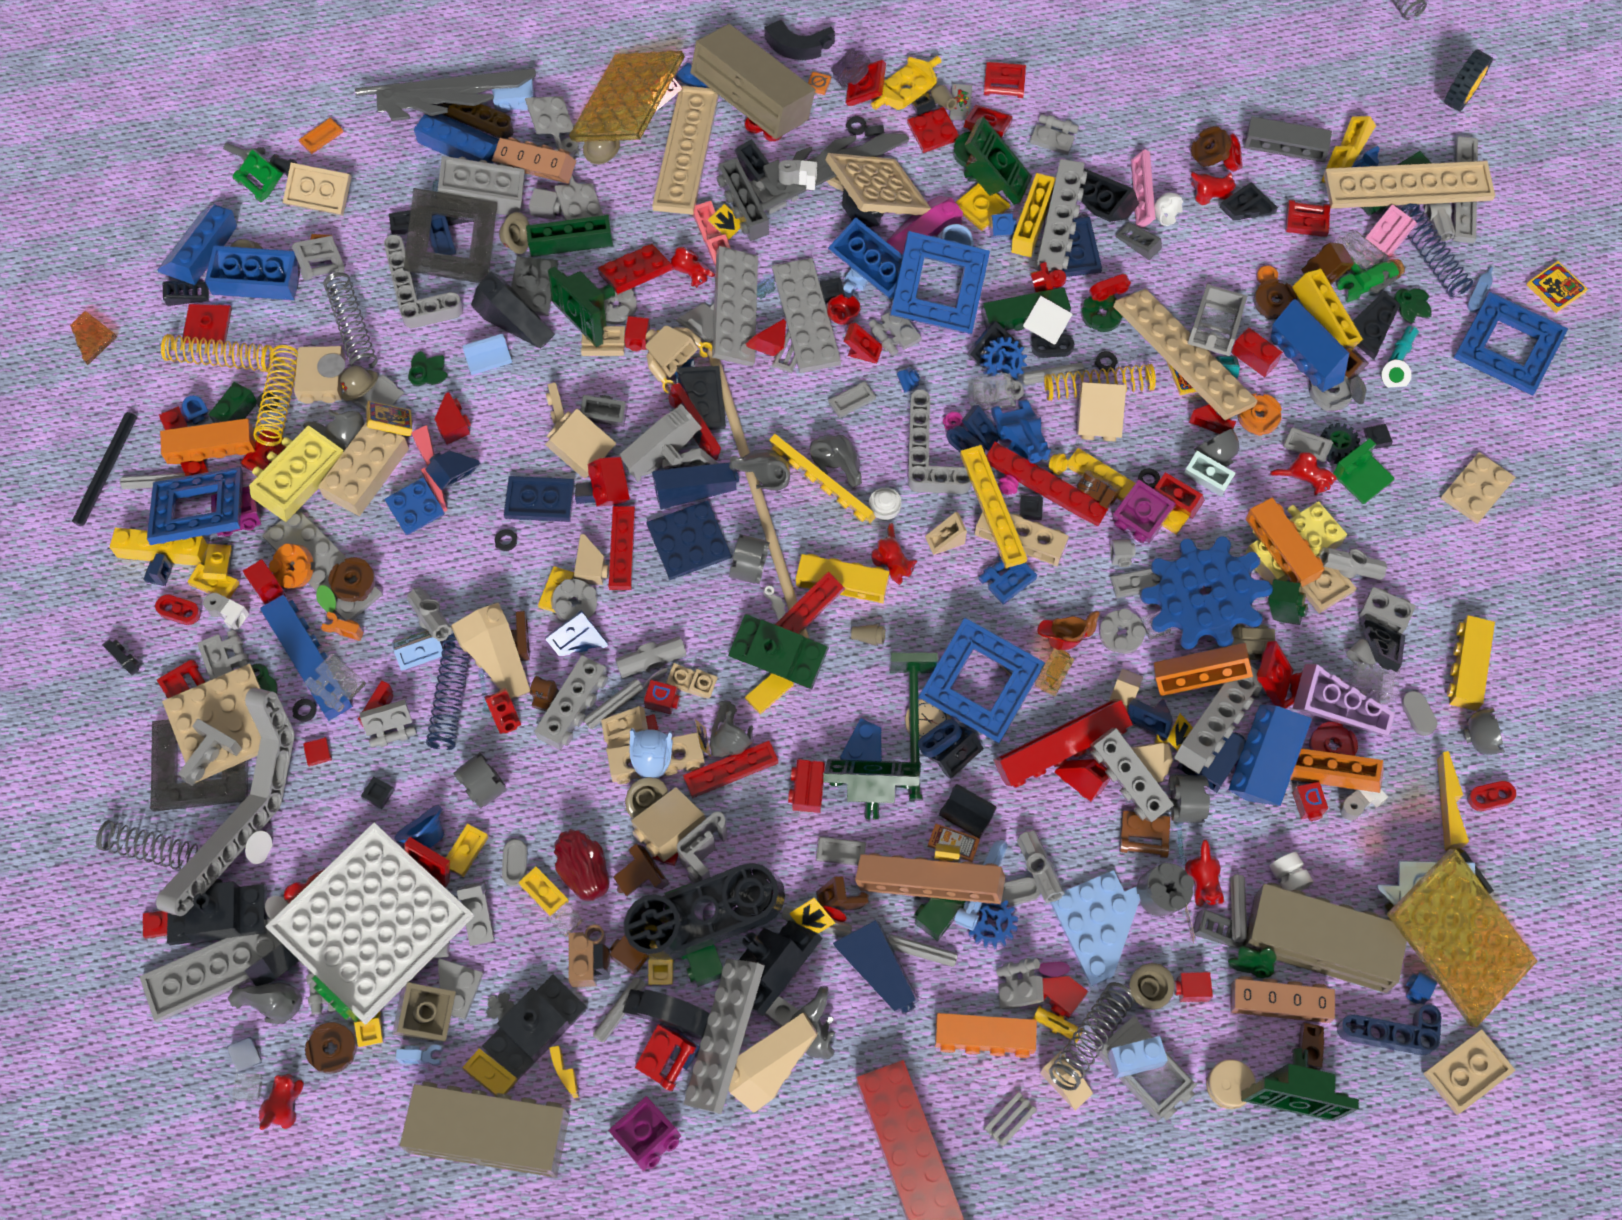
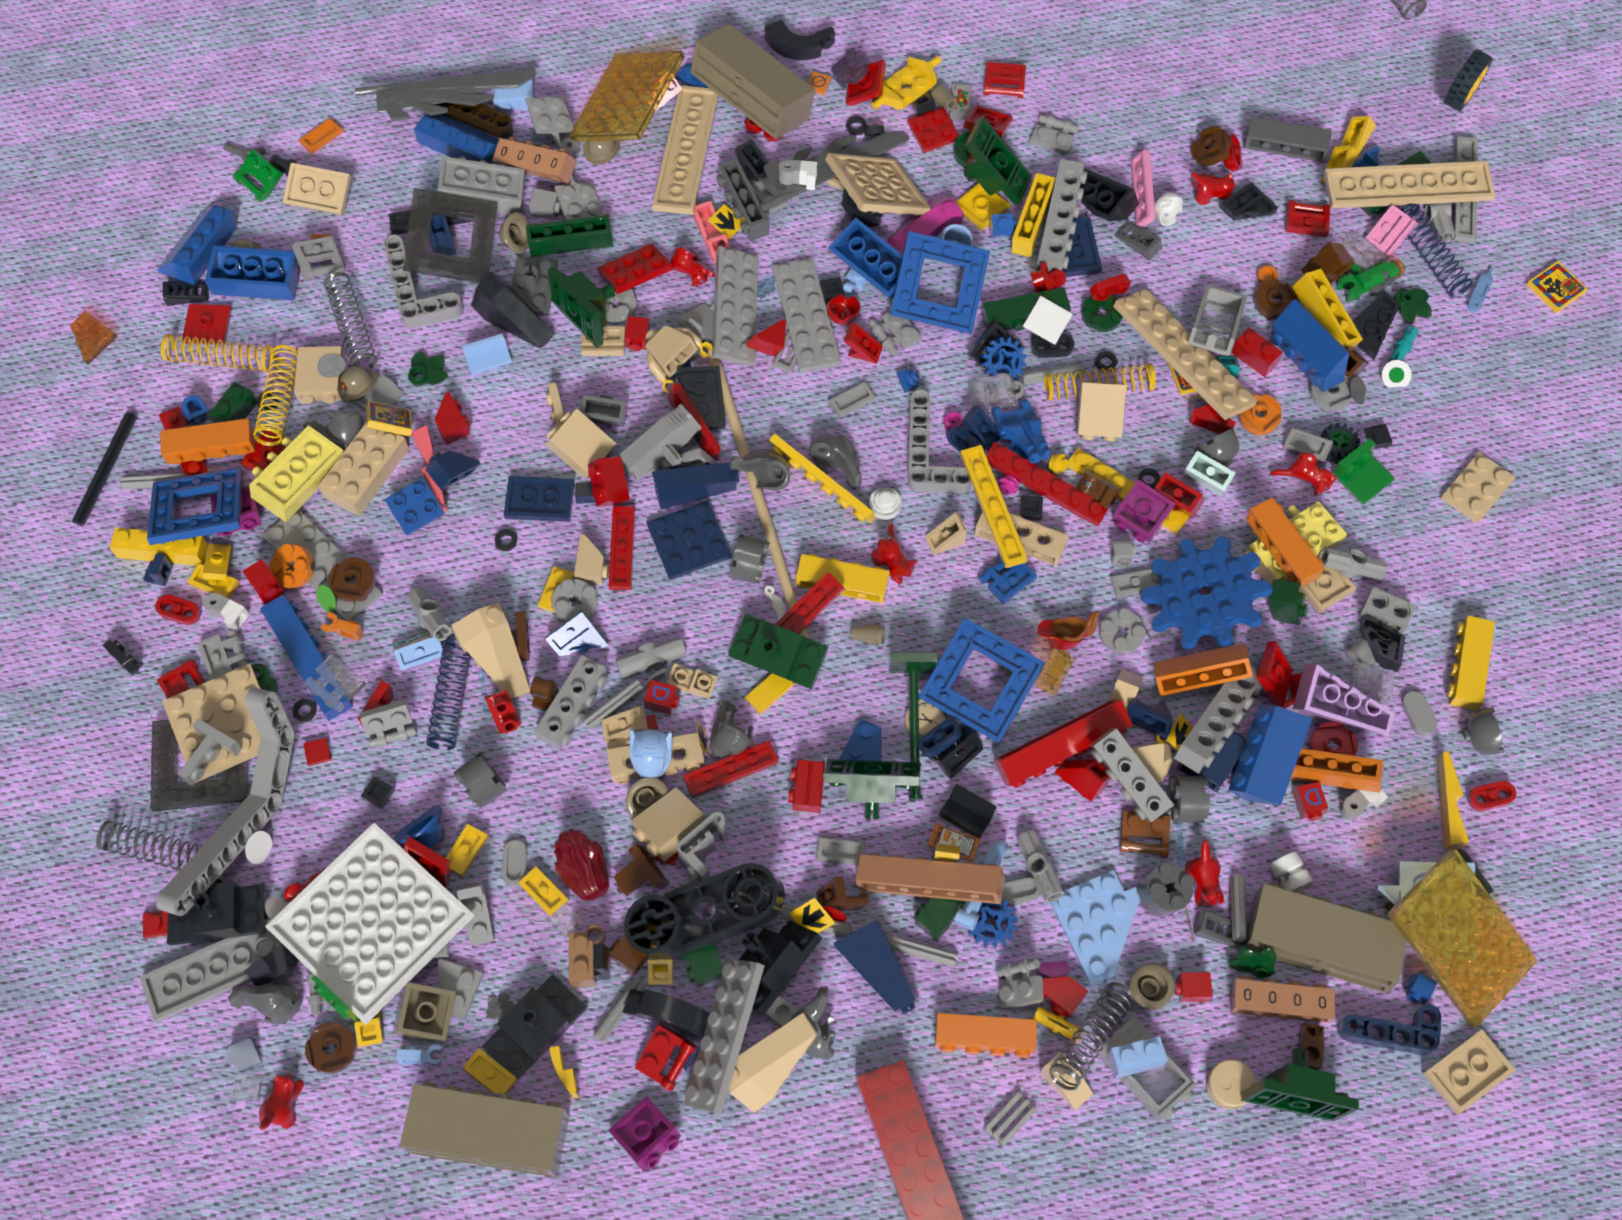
dark tan brick [1231,624,1275,660] -> none
blue plate [1454,292,1568,396] -> none

